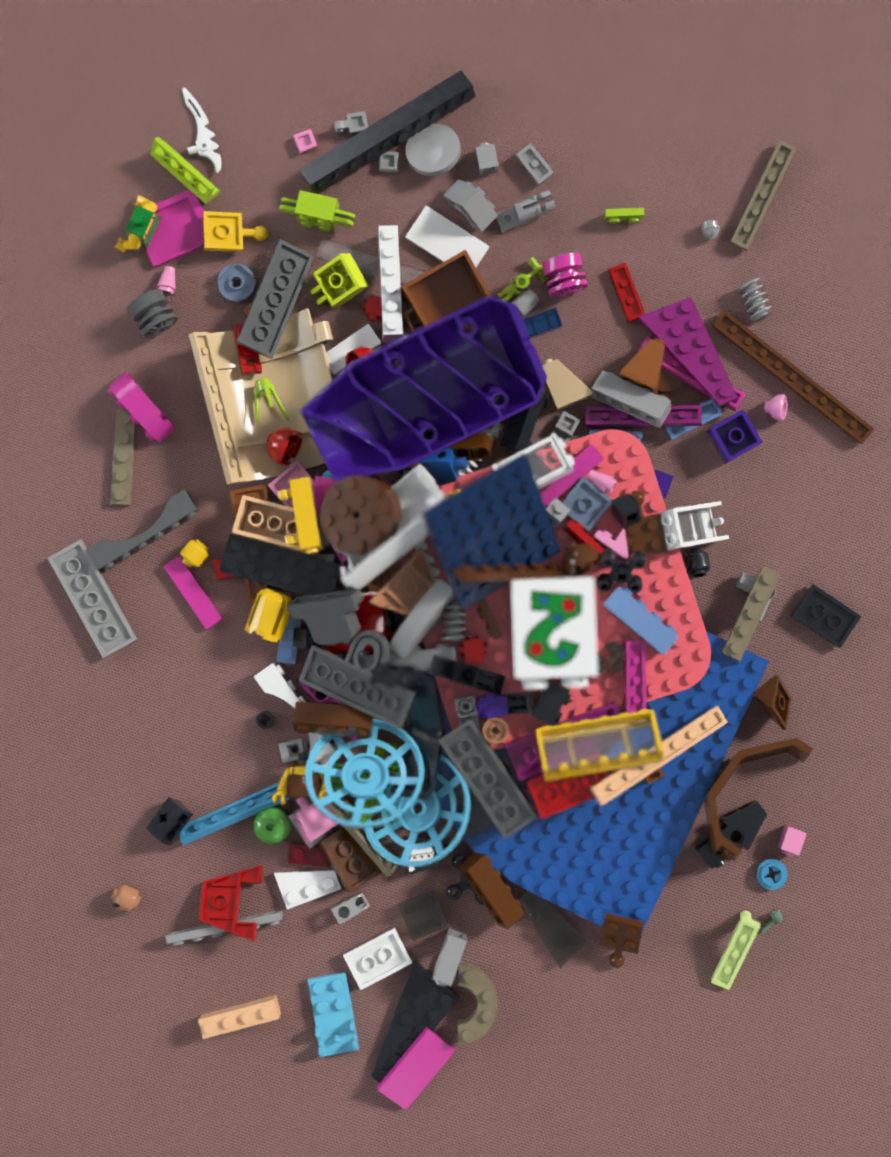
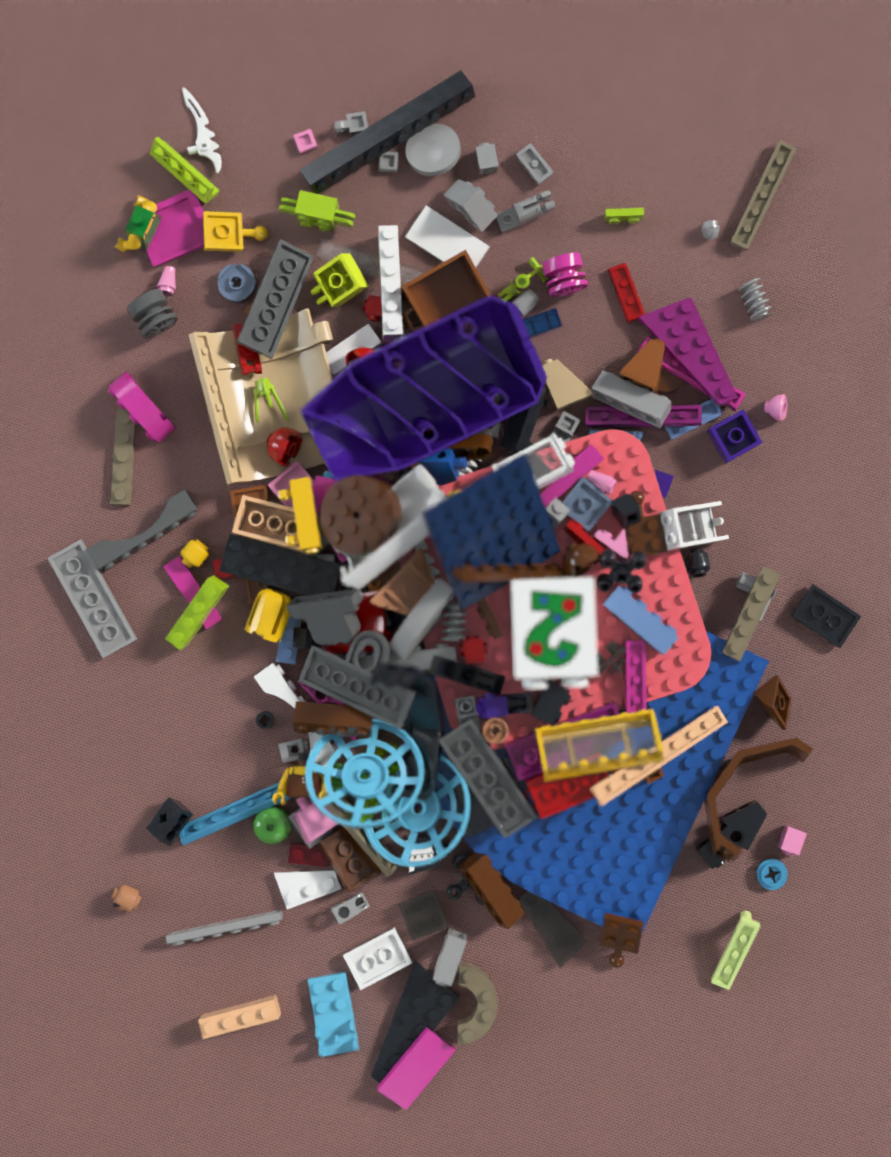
red wing [199,865,263,942] -> none
reddish brown plate [712,310,874,445] -> none
sand green hand [760,909,783,934] -> none
none -> lime brick [165,575,230,650]

